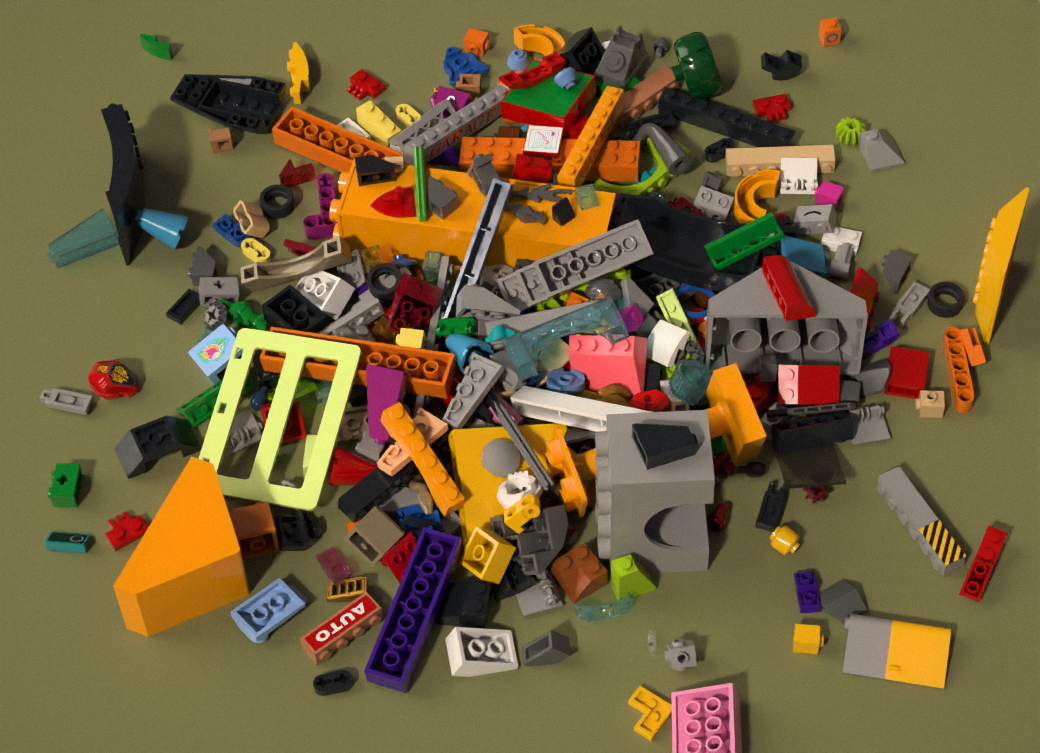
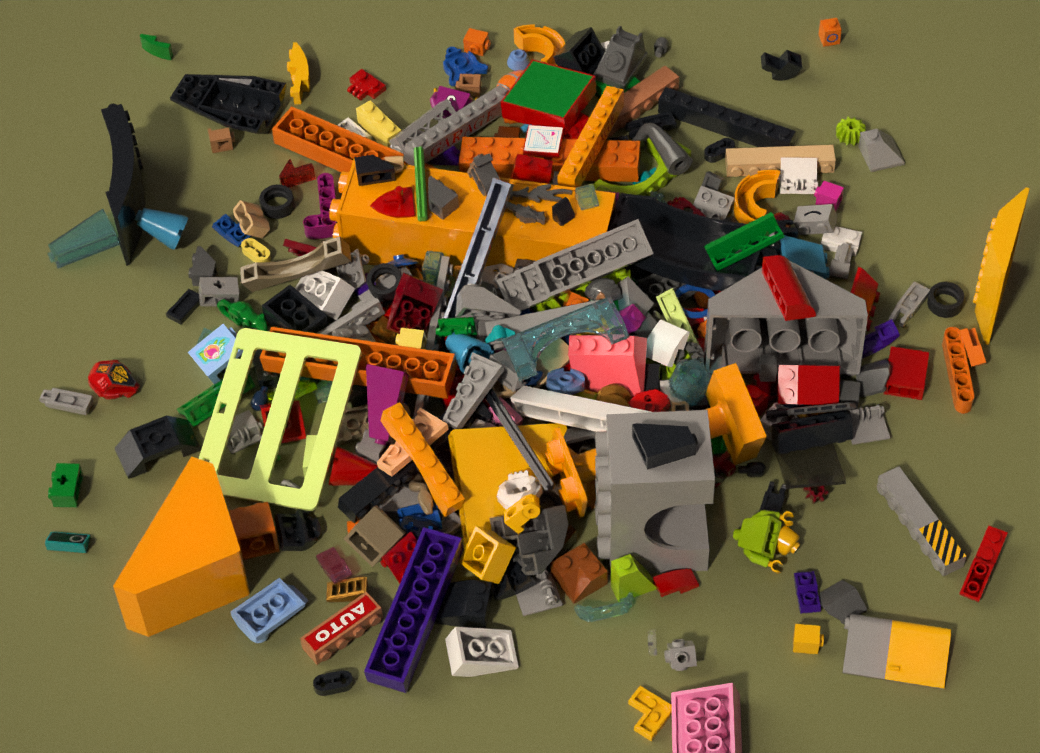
red hinge [105,511,149,552] -> none
dark grey gear [204,301,227,331] -> none
clear yellow brick [361,245,384,274] -> none
light yellow beam [396,104,421,130] -> none
light grey dish [481,439,520,478] -> none
red slope [499,52,566,89] -> none
dark grey slope [522,630,570,666] -> none
medium blue cone [554,67,577,90] -> none
dark green wheel [672,32,722,99] -> none
dark red cone [706,503,730,532] -> none
red hinge [752,94,791,122] -> none
dark grey slope [881,249,912,294] -> none
tan brick [915,390,945,418] -> none
none -> red slope [653,569,699,597]
none -> lime torso [733,510,794,574]

